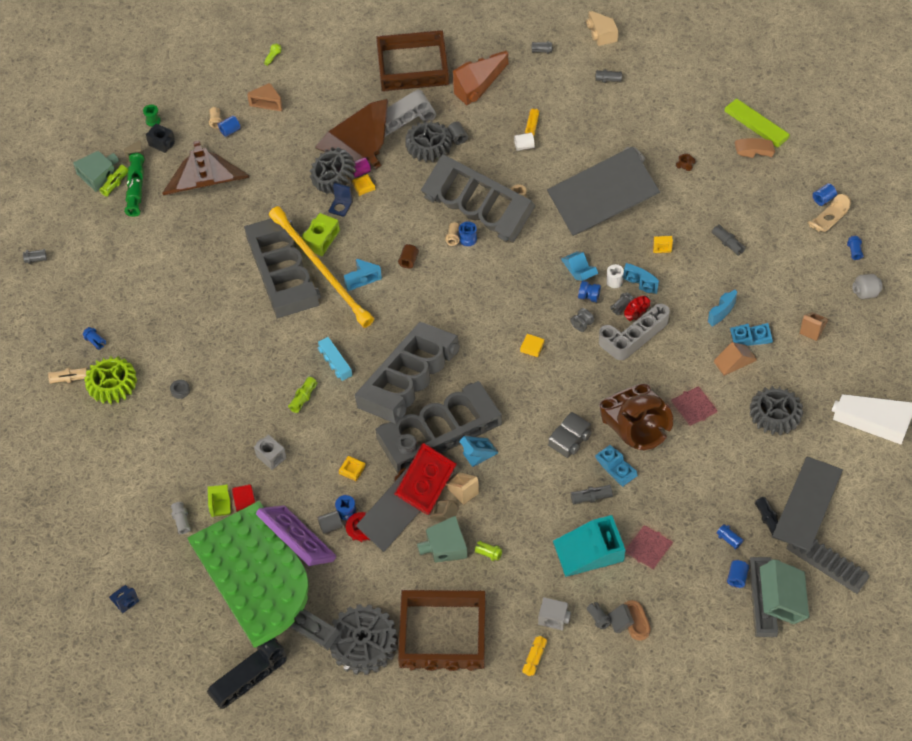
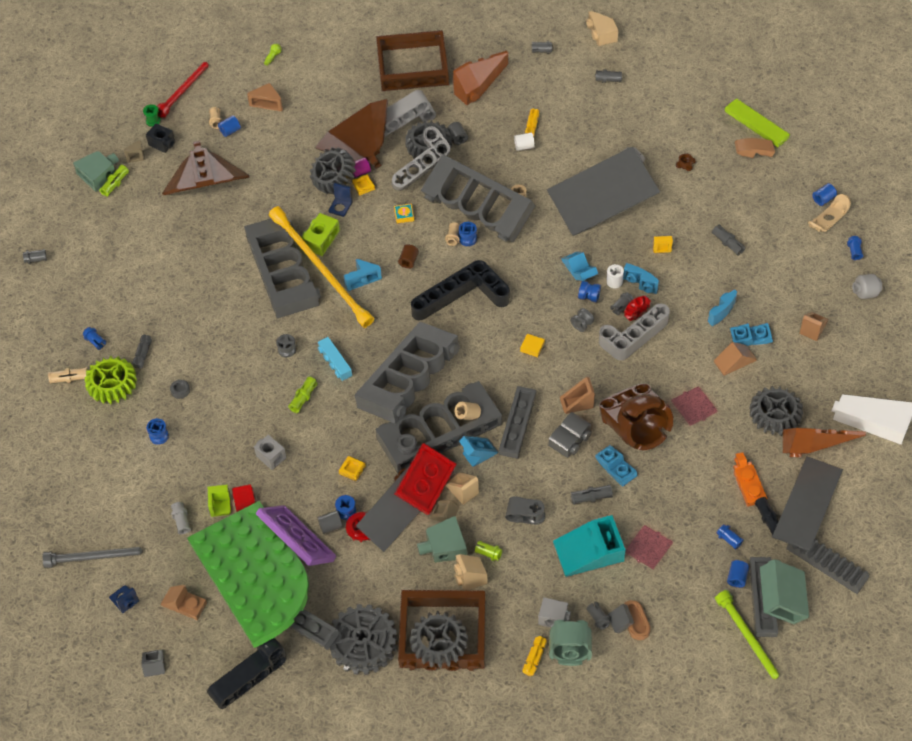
green piece [124,153,145,217] -> none
none -> dark grey piece [42,547,143,568]
none -> dark grey axle [132,334,152,369]
none -> dark grey slope [141,649,165,677]
none -> blue wheel [146,418,169,445]
none -> red piece [157,62,208,118]
none -> medium nougat slope [160,585,207,620]
none -> dark grey wheel [276,334,296,358]
none -> light grey beam [392,126,450,191]
none -> yellow tile [394,204,414,224]
none -> dark grey gear [410,610,468,668]
none -> black beam [411,260,510,321]
none -> tan slope [454,554,488,591]
none -> tan gear [455,402,481,420]
none -> dark grey gear [499,386,536,459]
none -> dark grey piece [505,496,545,525]
none -> sand green brick [549,620,592,666]
none -> medium nougat slope [560,377,595,414]
none -> lime piece [714,590,779,679]
none -> orange hinge [733,452,767,507]
none -> dark orange wedge [783,428,866,458]

